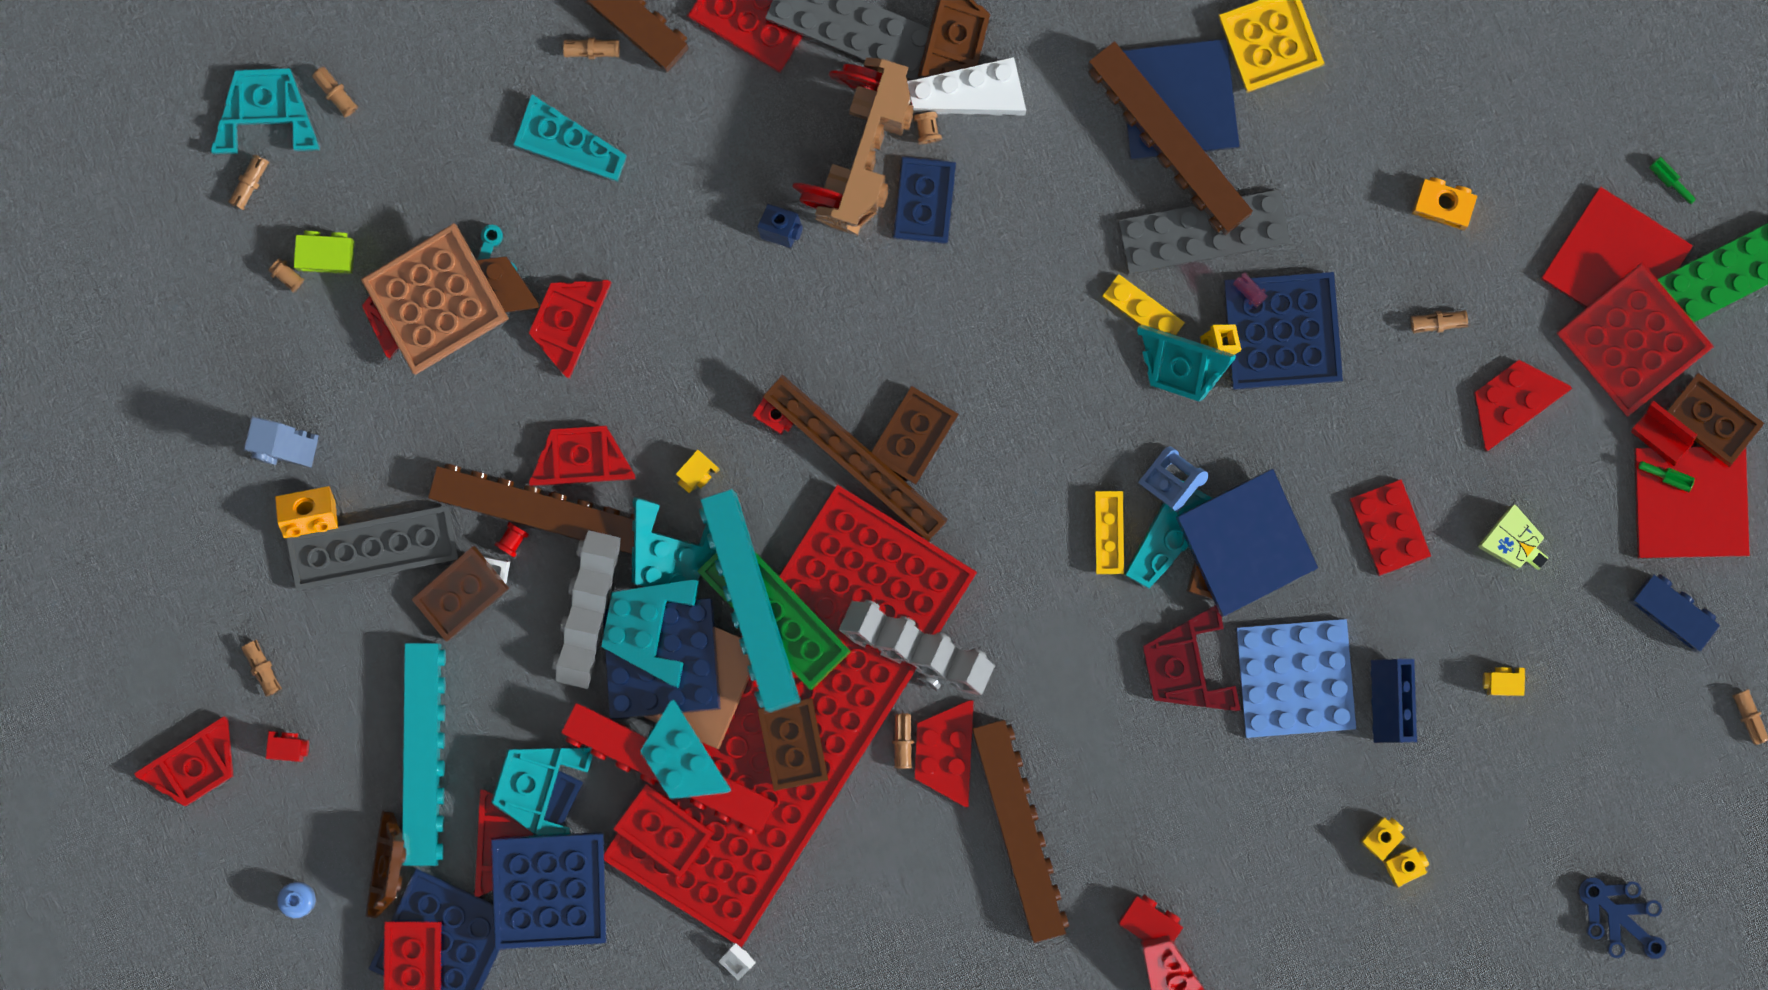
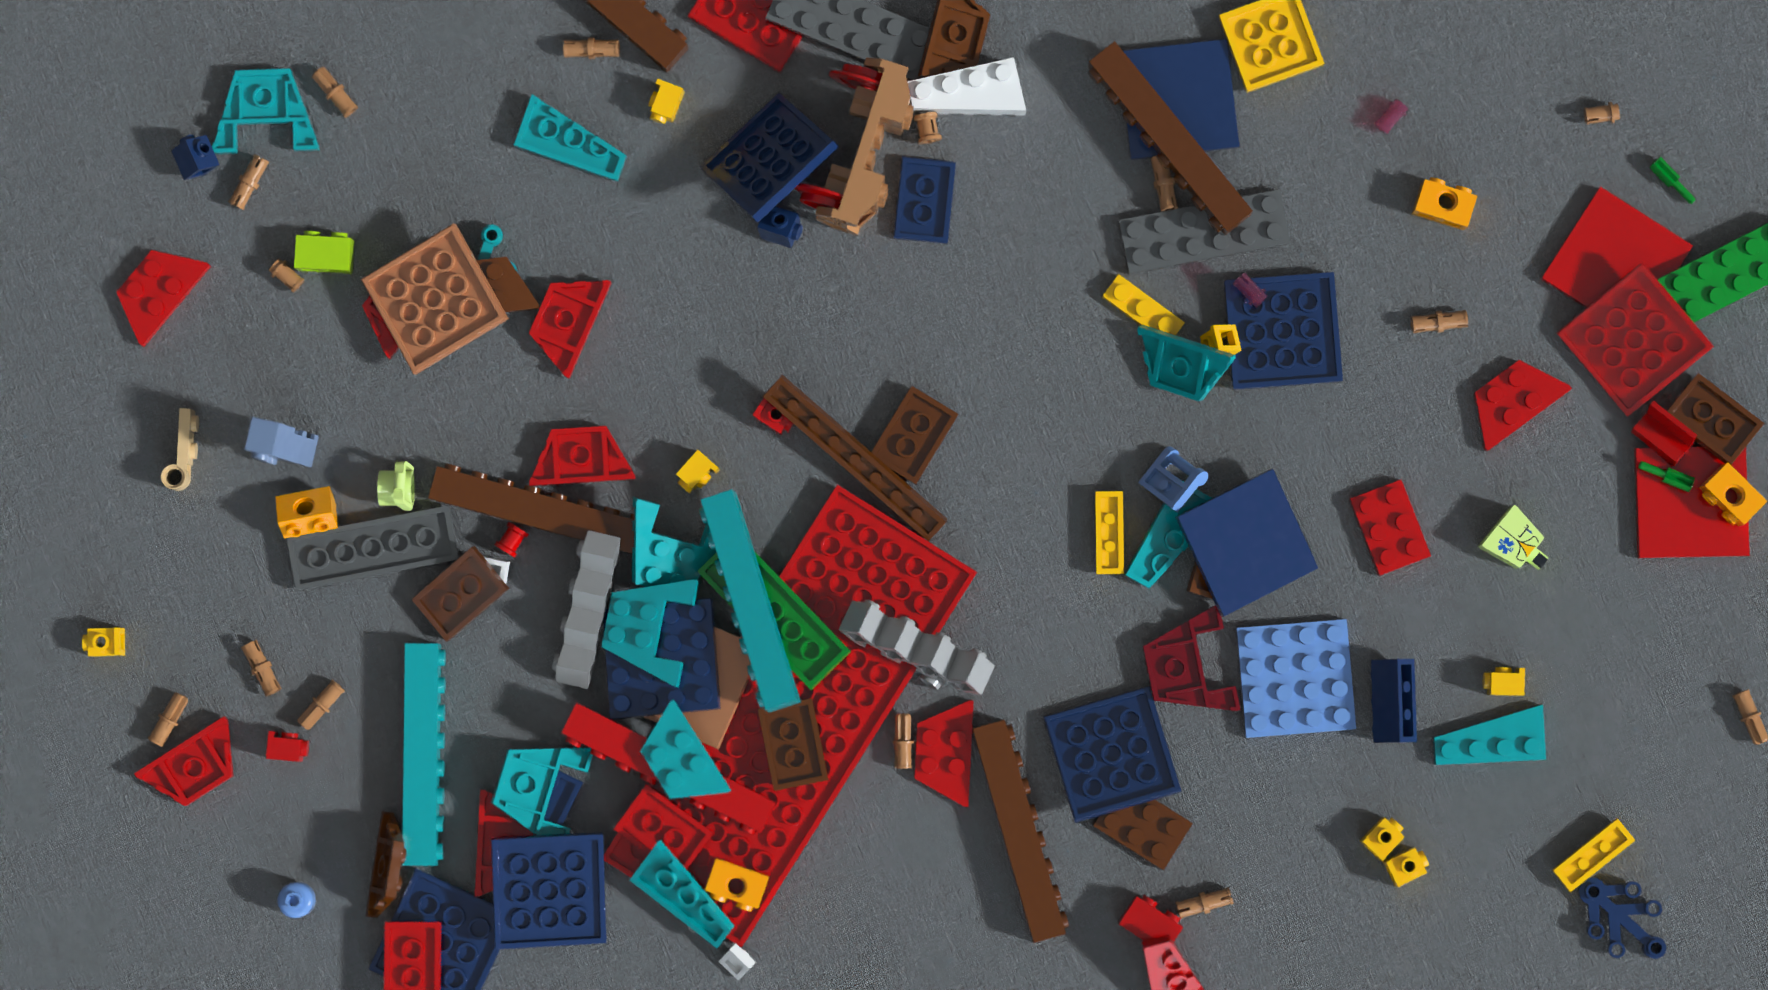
dark blue brick [1629,574,1720,652] -> none
none -> yellow brick [82,627,125,657]
none -> red wing [116,250,211,347]
none -> medium nougat axle [148,692,188,747]
none -> tan plate [161,408,199,491]
none -> dark blue brick [171,134,220,180]
none -> medium nougat axle [297,679,345,730]
none -> yellowish green piece [377,461,415,511]
none -> teal wing [630,840,735,948]
none -> yellow brick [648,78,684,124]
none -> dark blue plate [700,93,838,223]
none -> light orange brick [705,858,769,912]
none -> dark blue tile [1043,686,1181,823]
none -> reddish brown plate [1093,800,1193,870]
none -> medium nougat pin [1150,156,1178,212]
none -> medium nougat pin [1175,887,1233,919]
none -> clear pink pin [1374,99,1408,135]
none -> teal wing [1433,705,1546,765]
none -> yellow plate [1552,818,1635,892]
none -> medium nougat pin [1584,102,1620,125]
none -> light orange brick [1699,462,1767,526]

